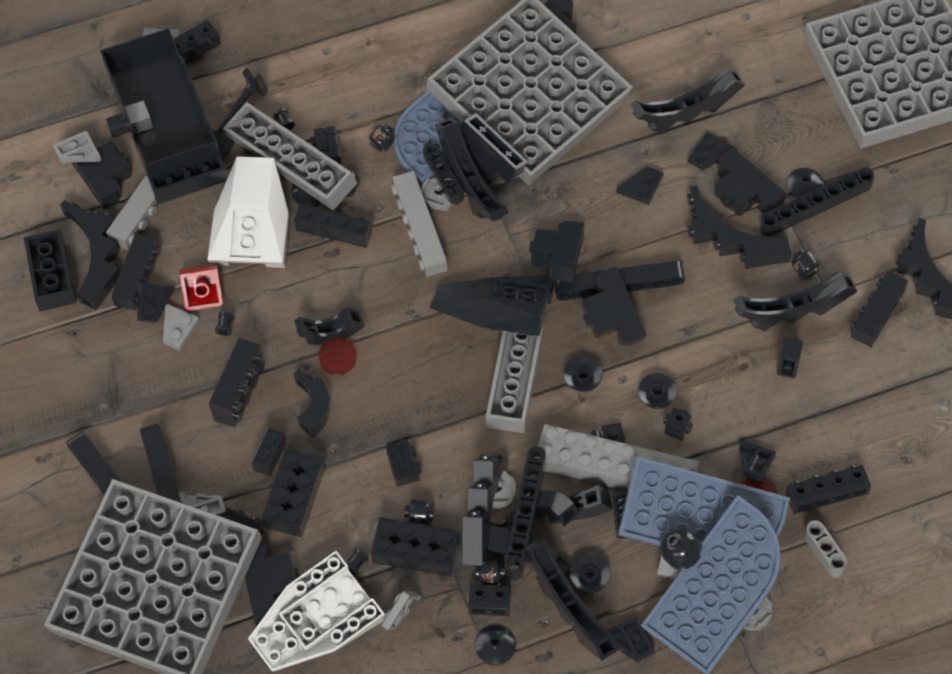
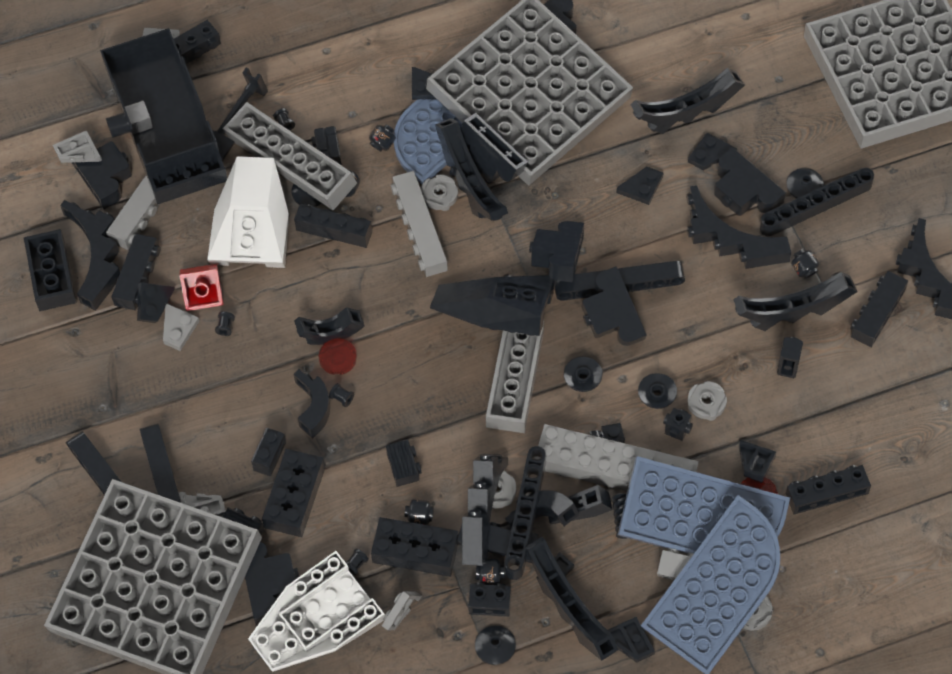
black brick [209,338,266,427] -> none
black beam [423,144,464,205] -> none
black dish [570,554,610,593] -> none
black cylinder [660,528,703,570] -> none
light grey beam [805,521,847,578] -> none
none -> black bush [329,383,355,407]
none -> black wing [412,67,436,100]
none -> light grey plate [687,381,727,421]

